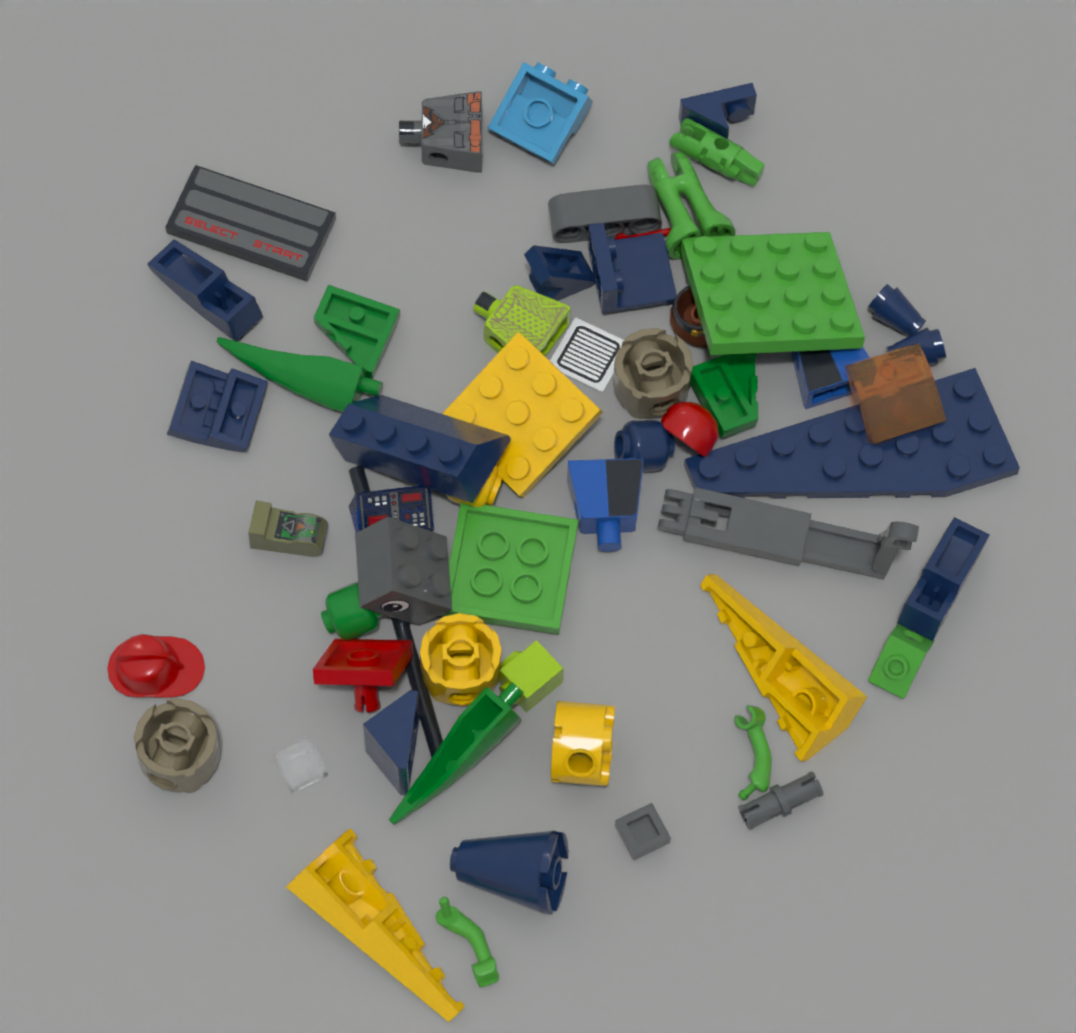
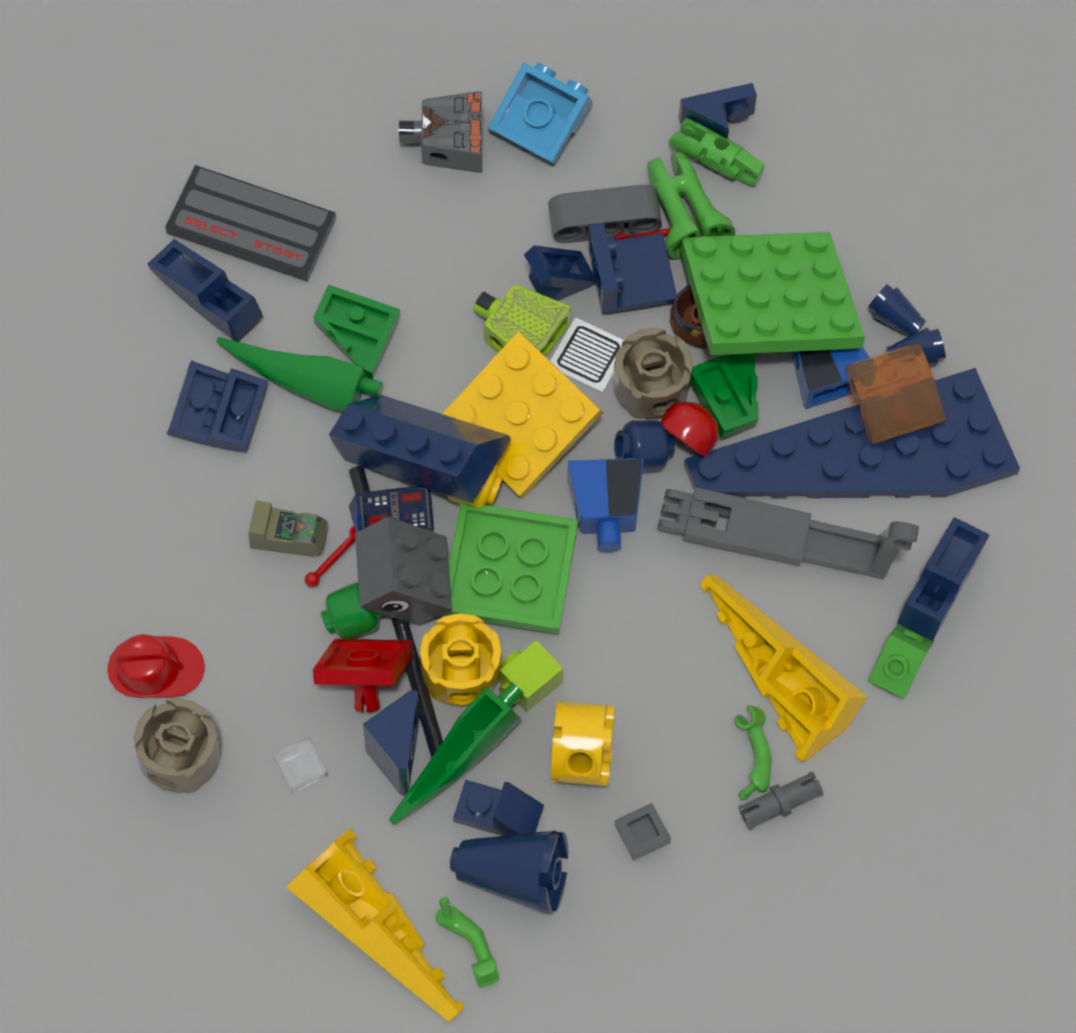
none -> red hinge [304,525,362,588]
none -> dark blue slope [453,779,544,836]

